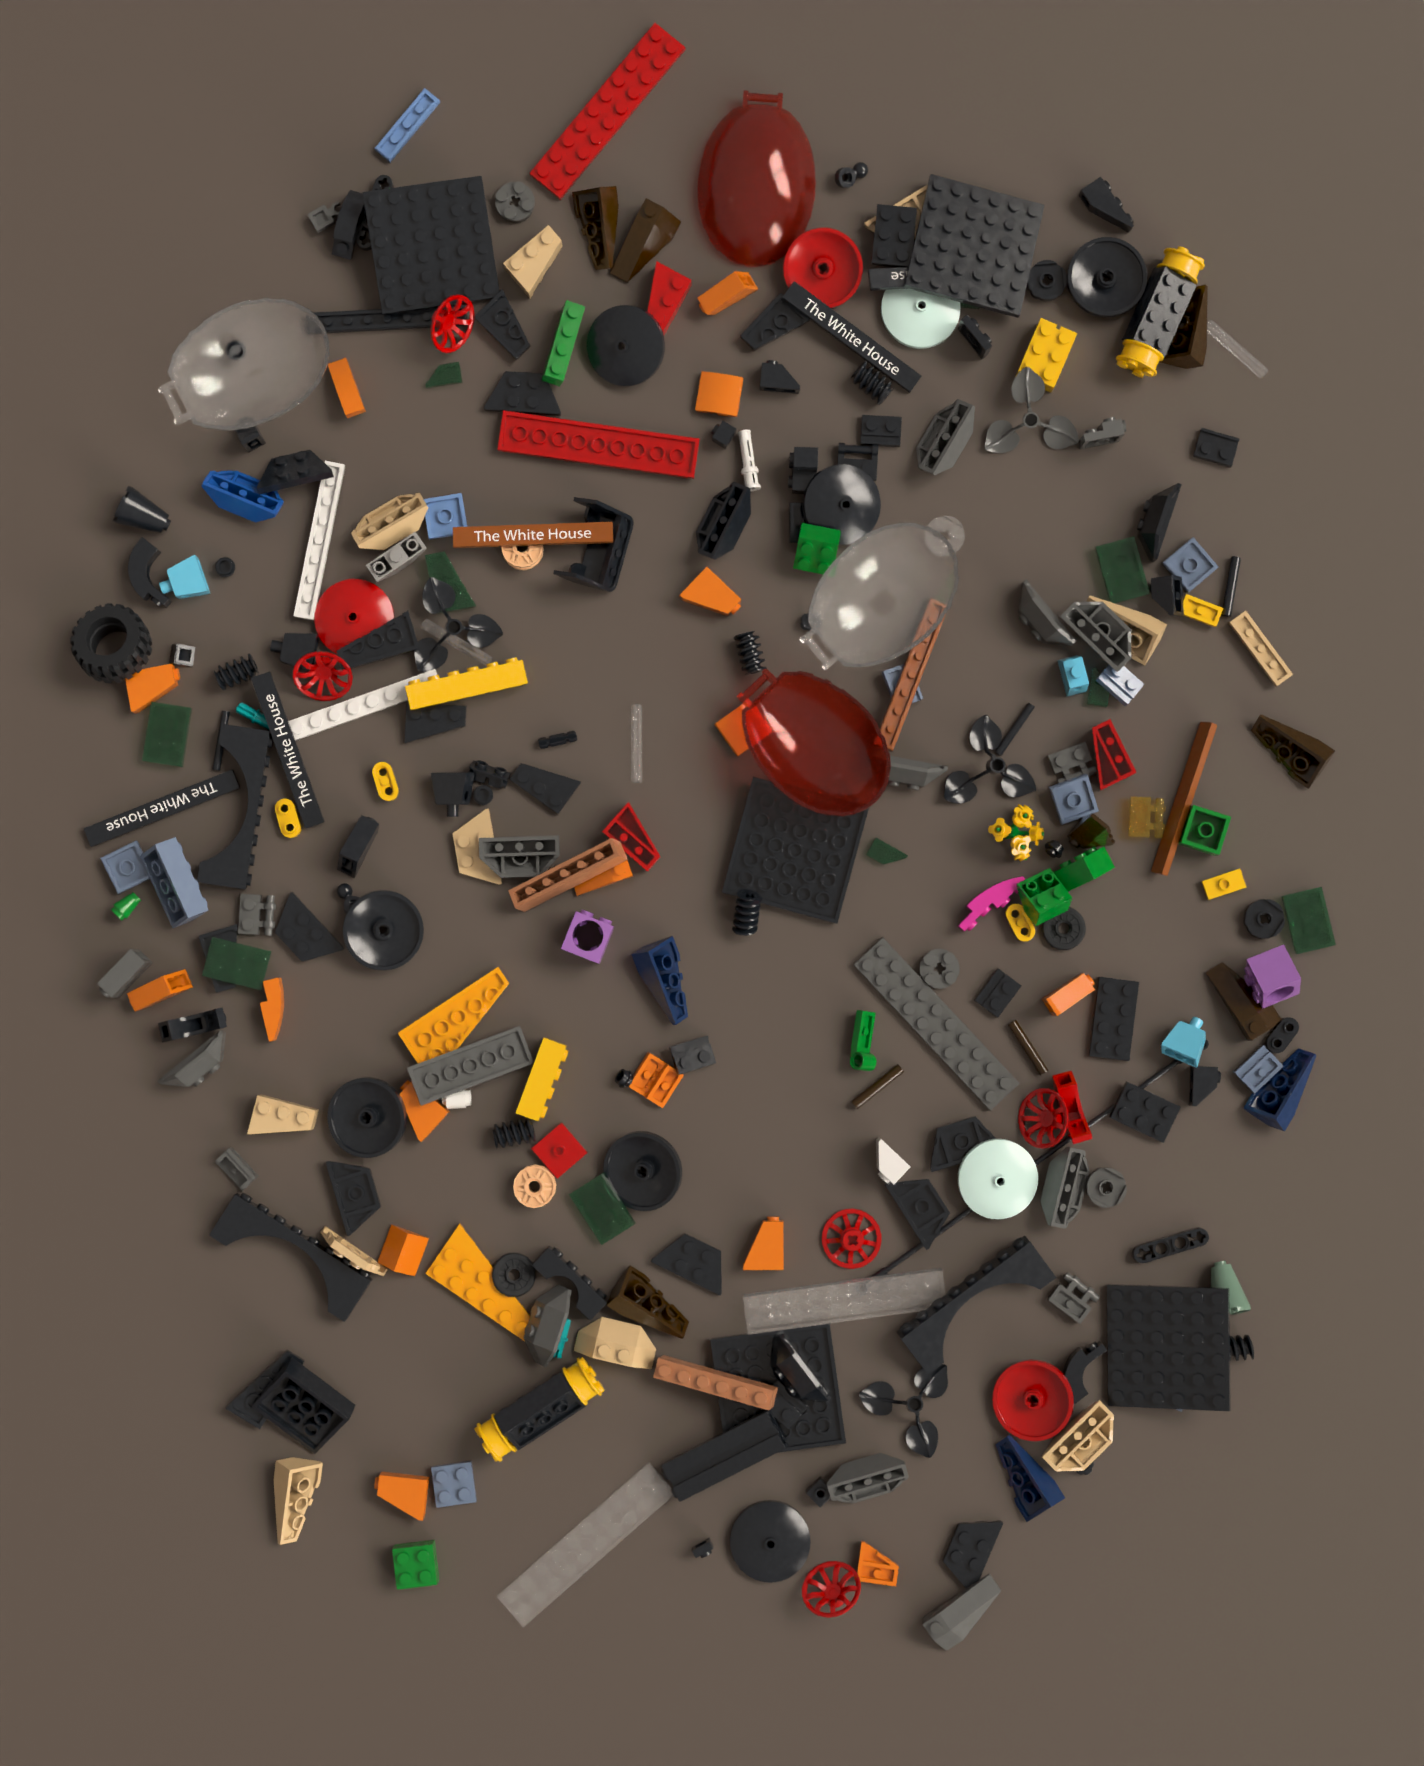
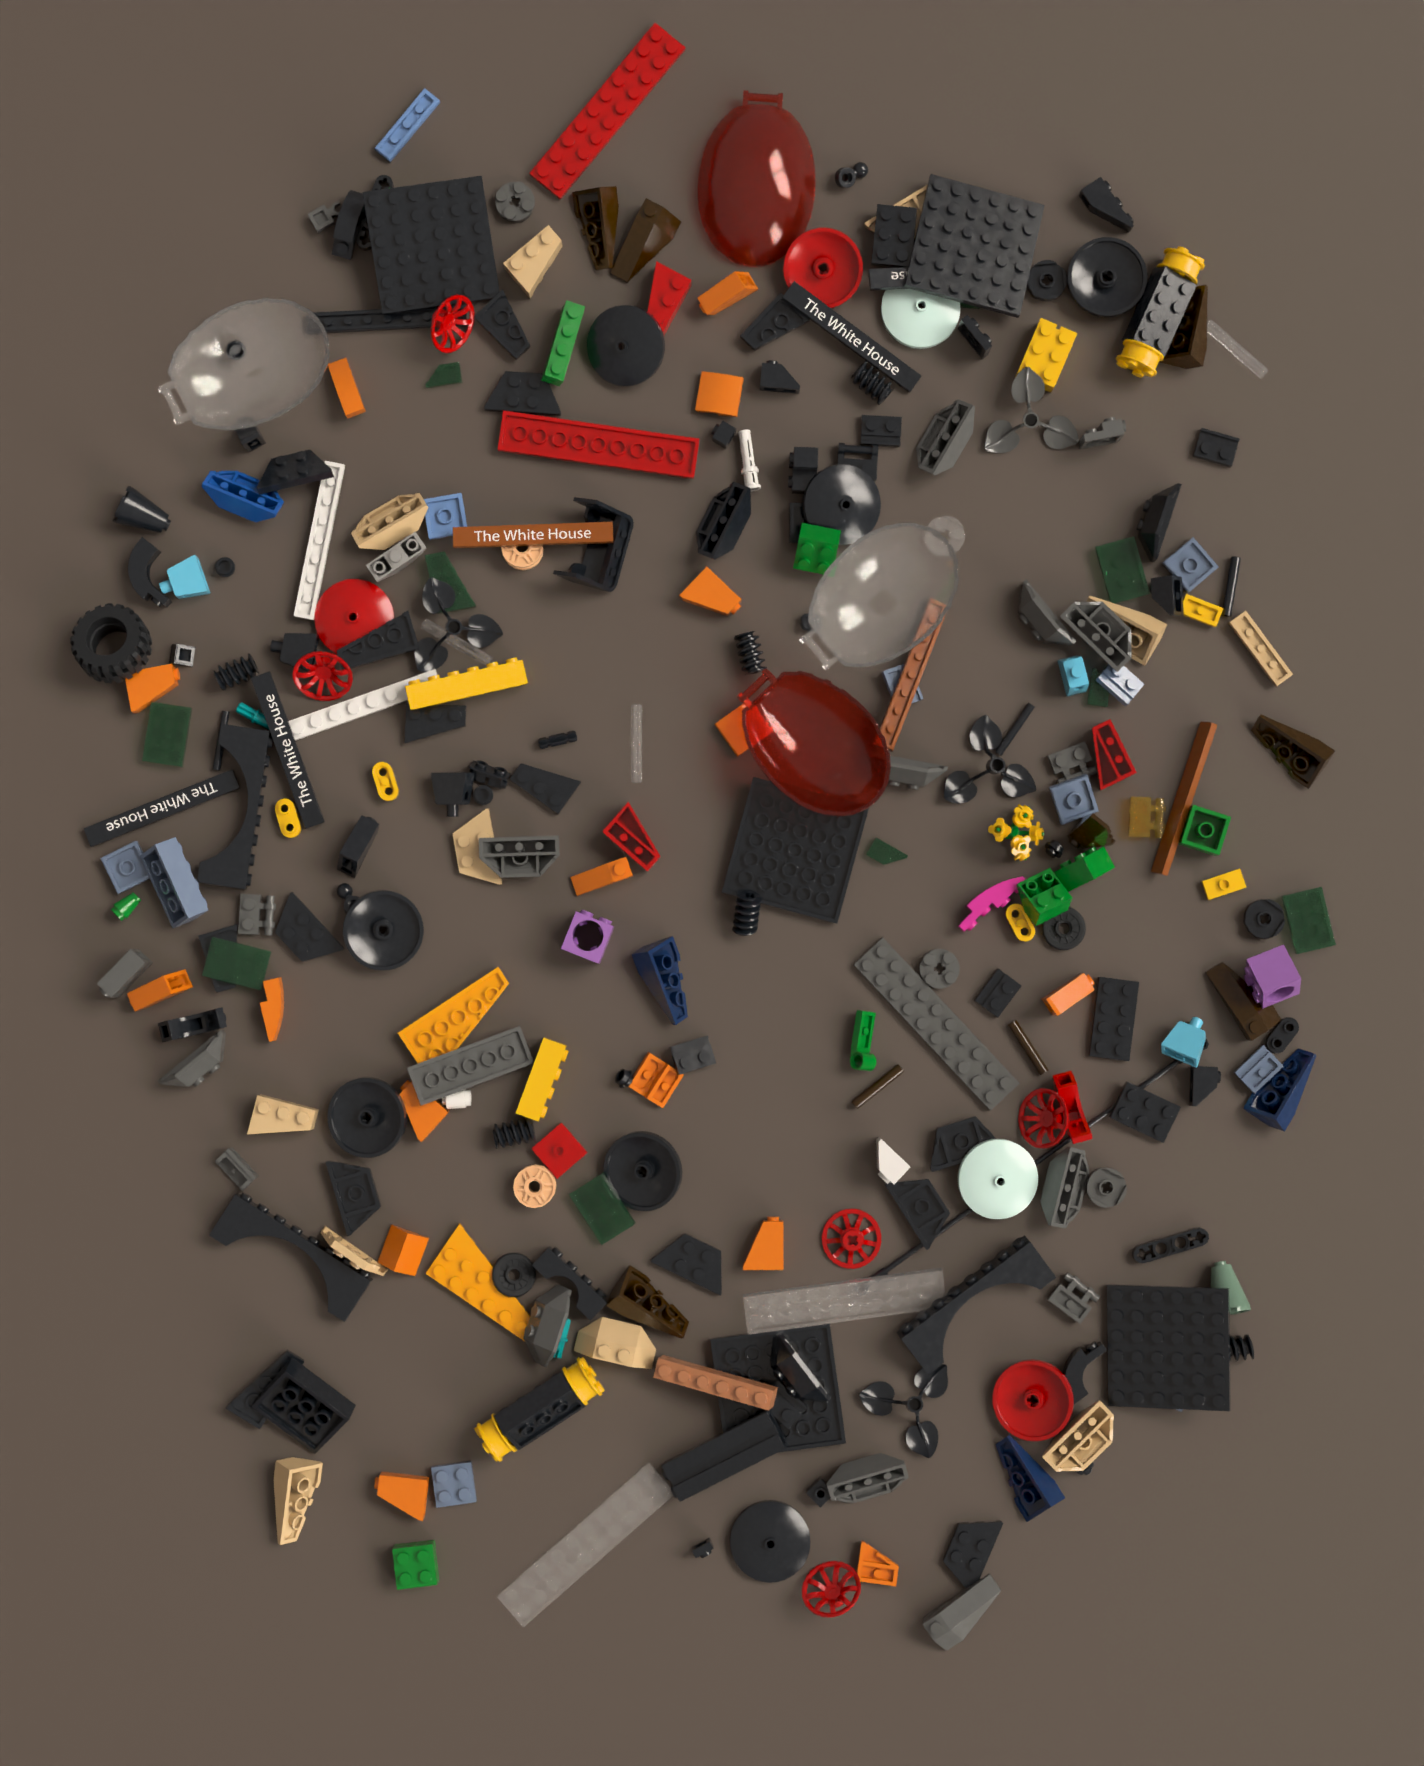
nougat brick [508,838,628,912] -> none

